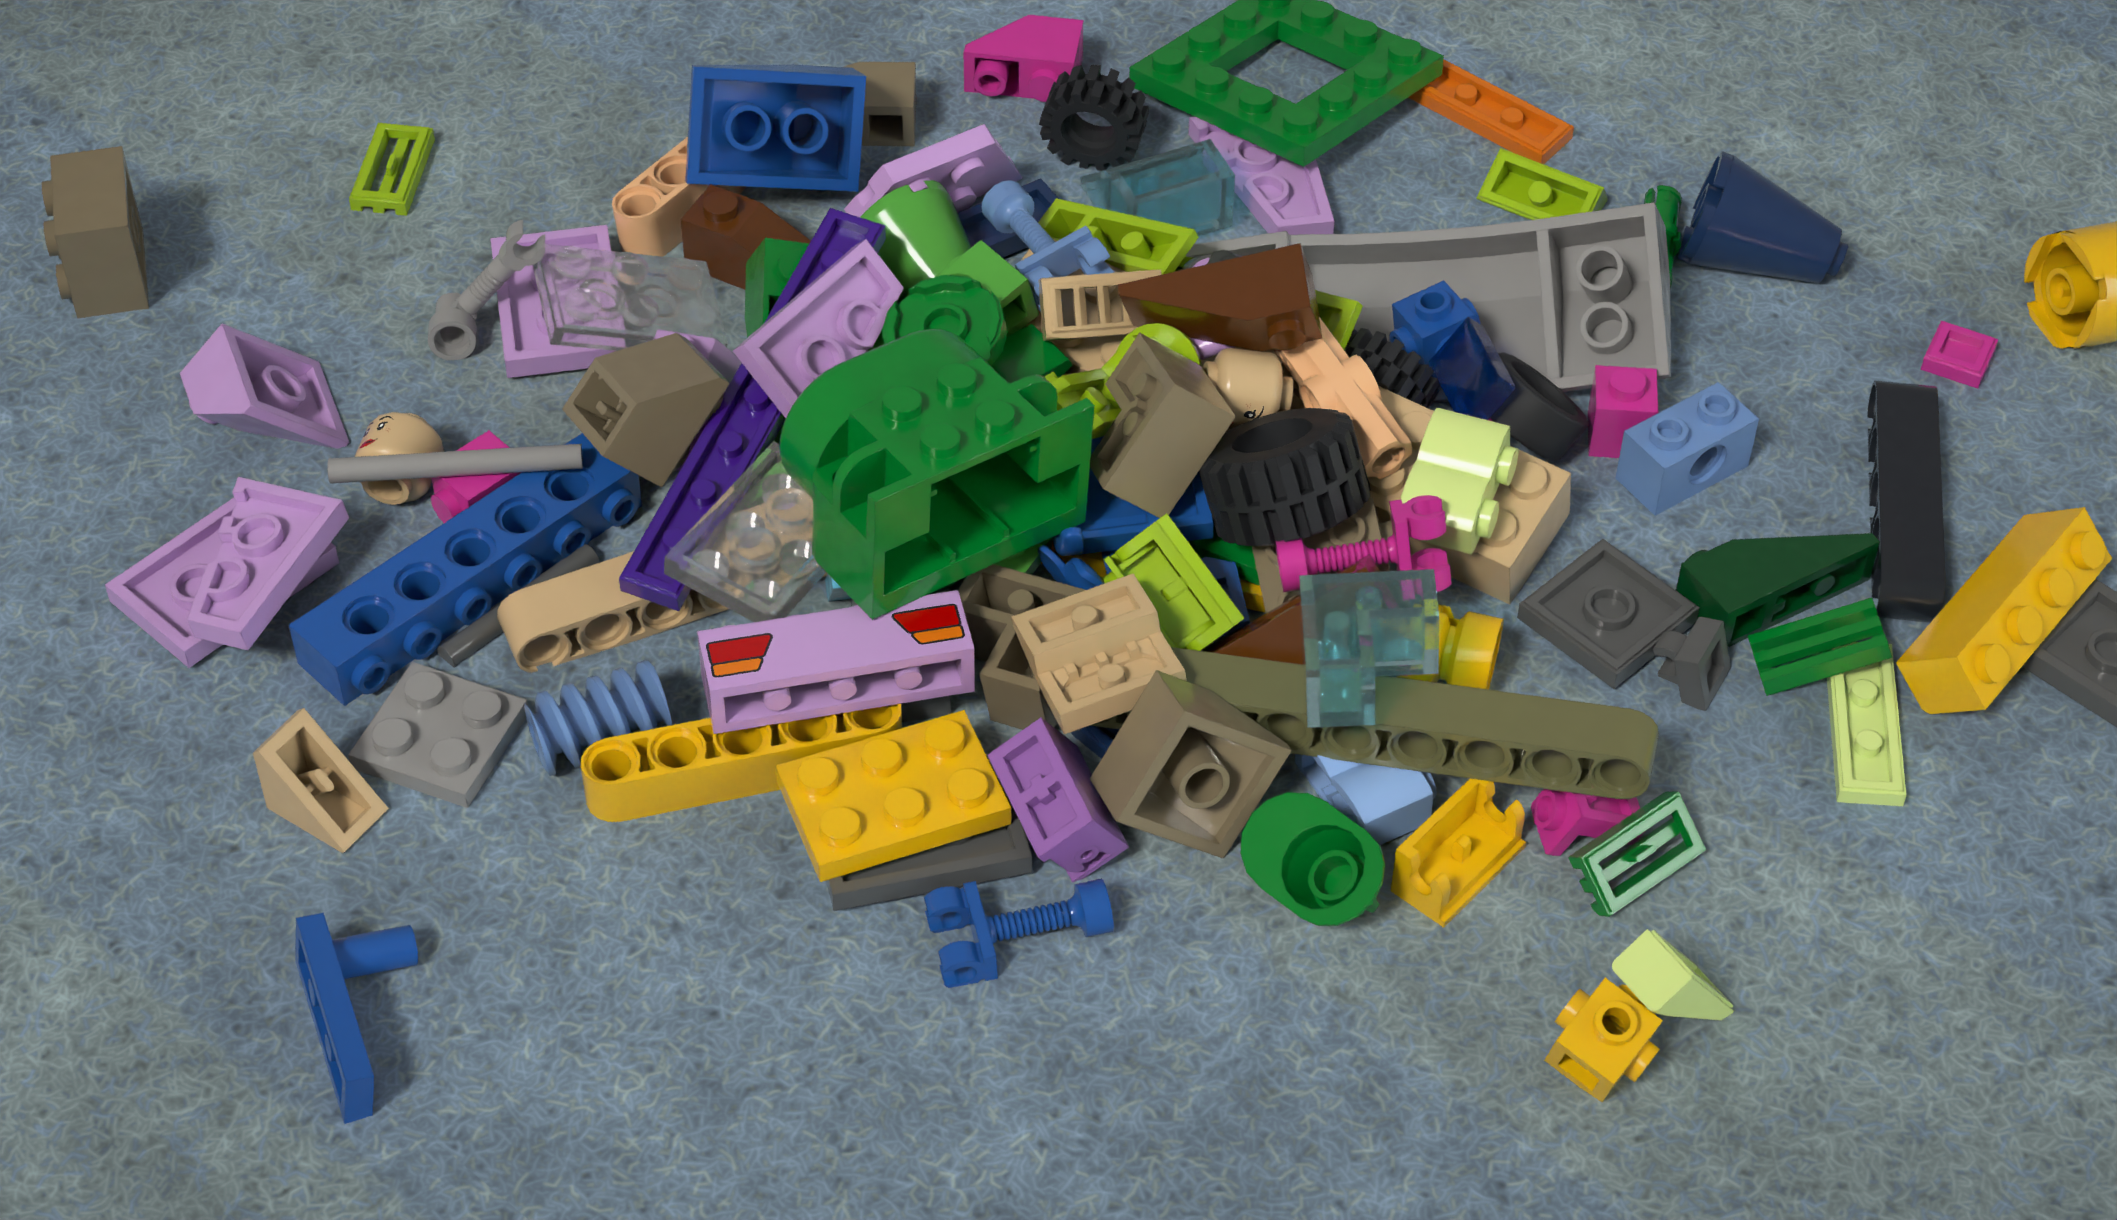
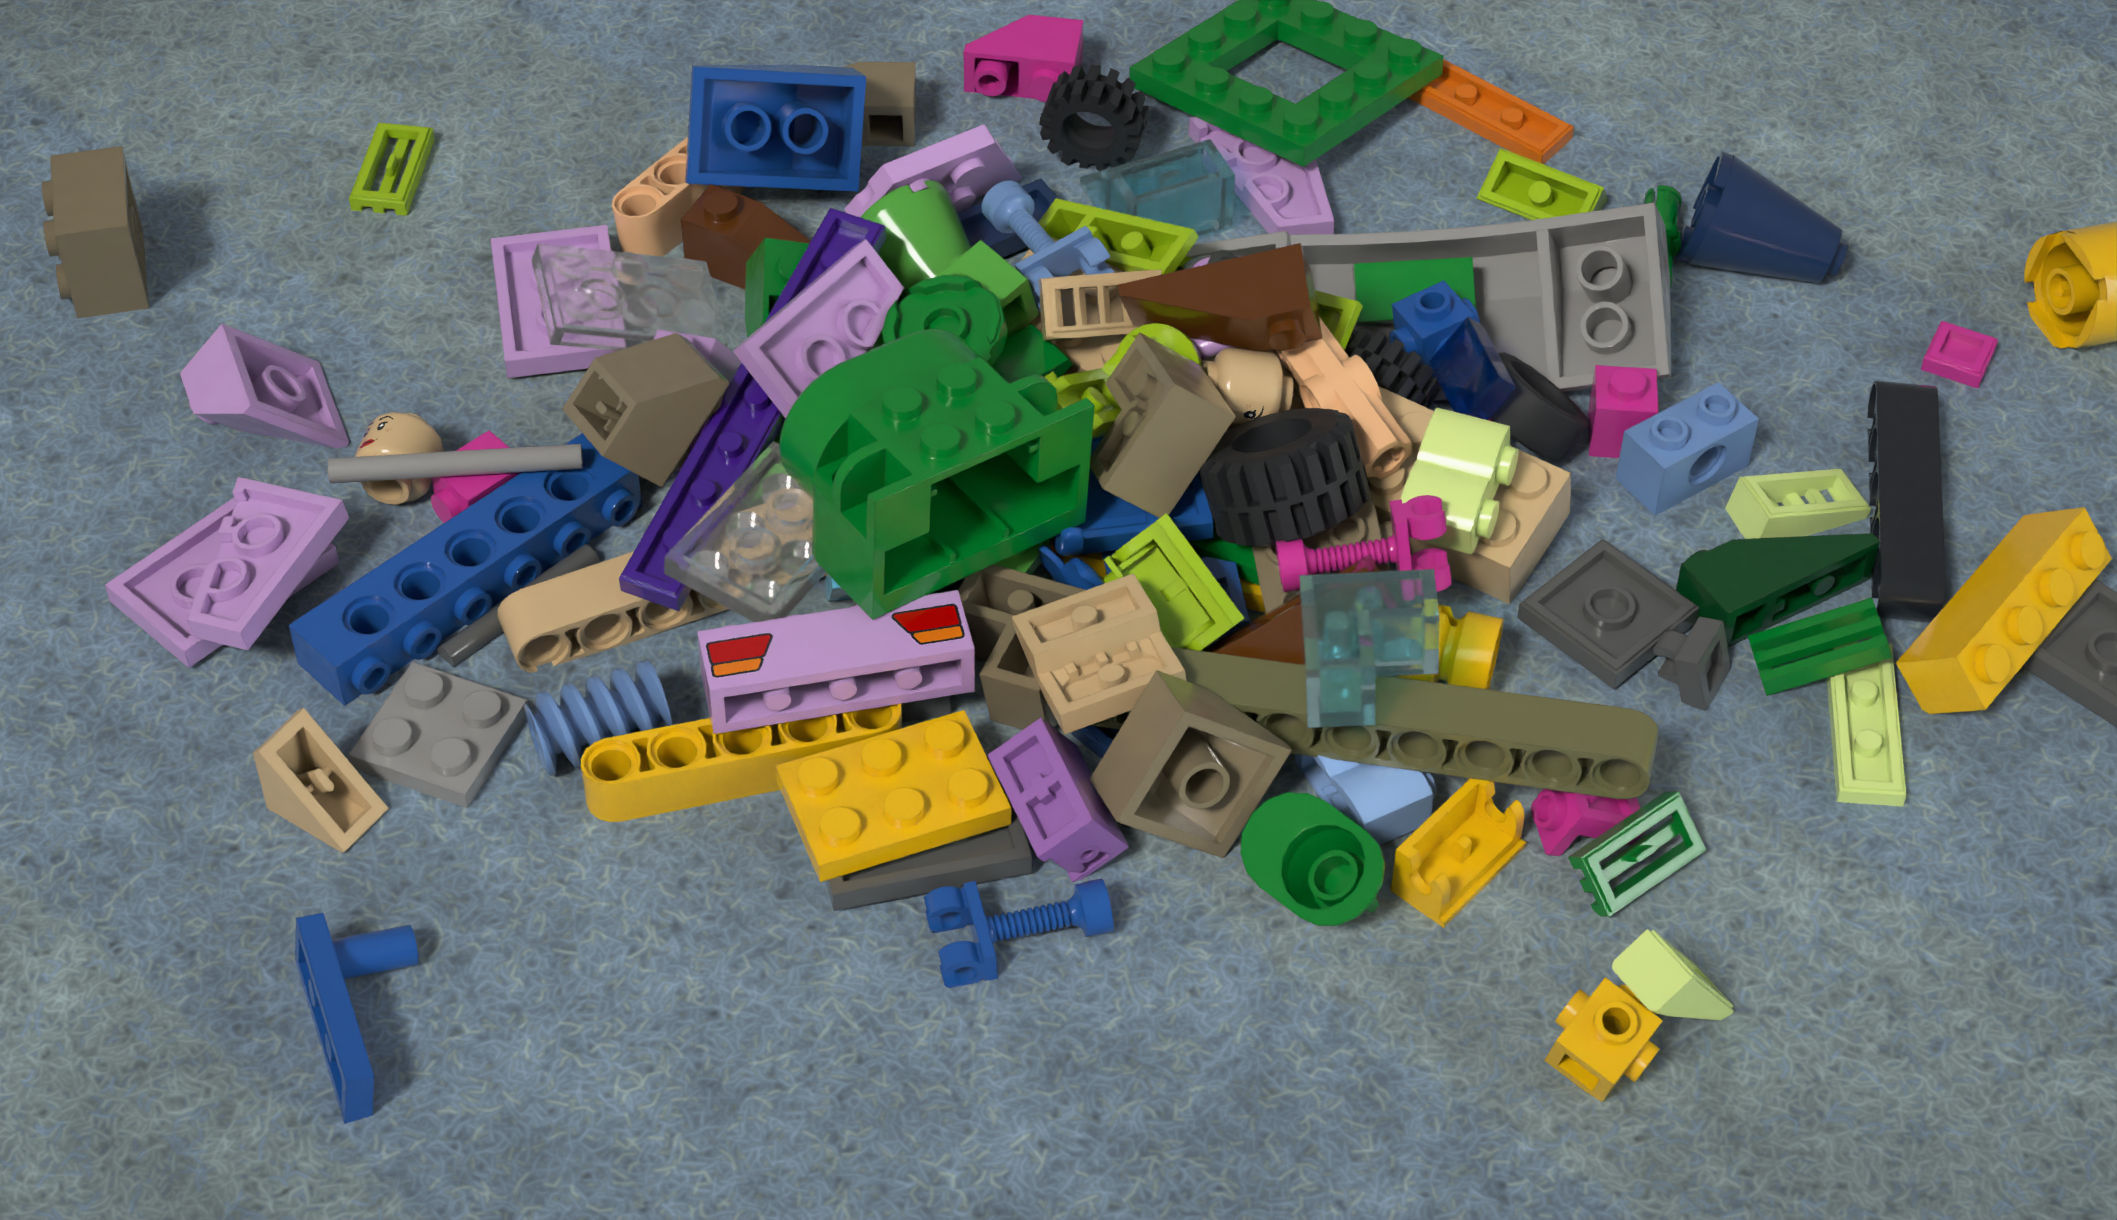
light grey brick [428,220,545,360] -> none
none -> green tile [1352,257,1476,326]
none -> yellowish green slope [1725,469,1871,539]

